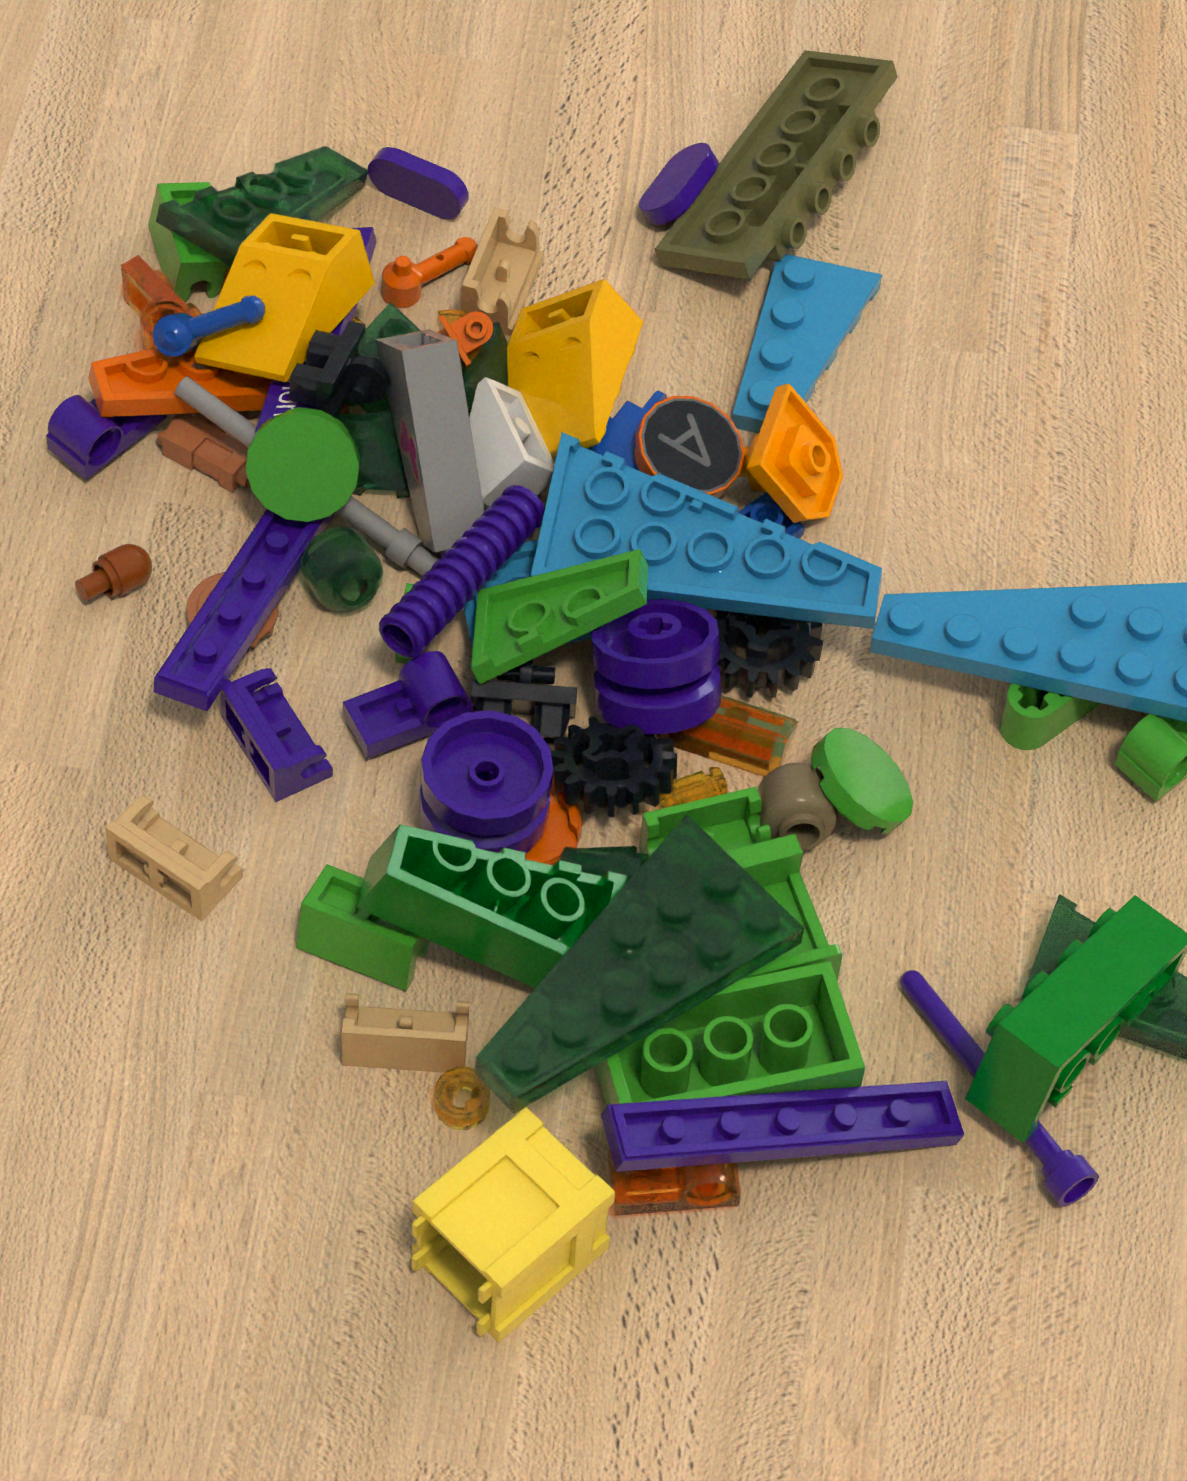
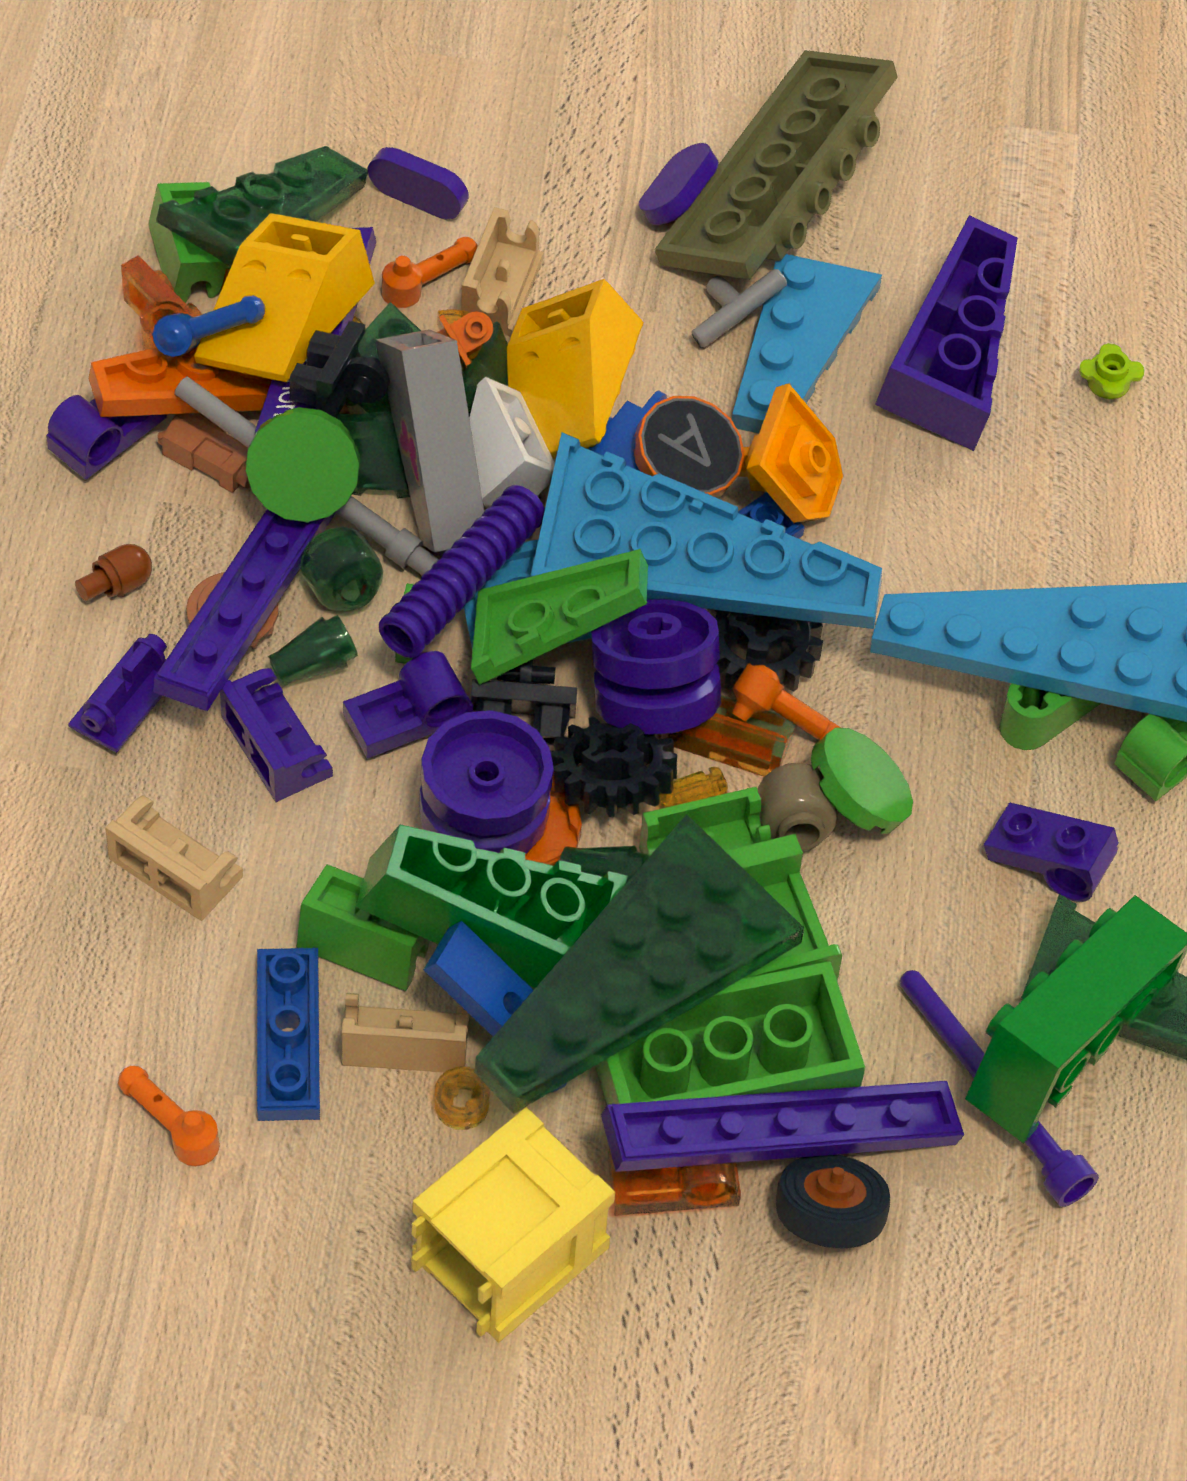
none -> dark purple hinge [68,634,167,753]
none -> orange piece [118,1066,220,1166]
none -> blue tile [257,948,320,1121]
none -> clear green cone [268,615,358,687]
none -> blue tile [423,921,589,1093]
none -> light grey piece [692,269,787,348]
none -> orange piece [732,663,841,740]
none -> black wheel [776,1155,890,1248]
none -> dark purple wedge [875,215,1018,451]
none -> dark purple plate [984,802,1119,902]
none -> lime plate [1079,344,1145,399]

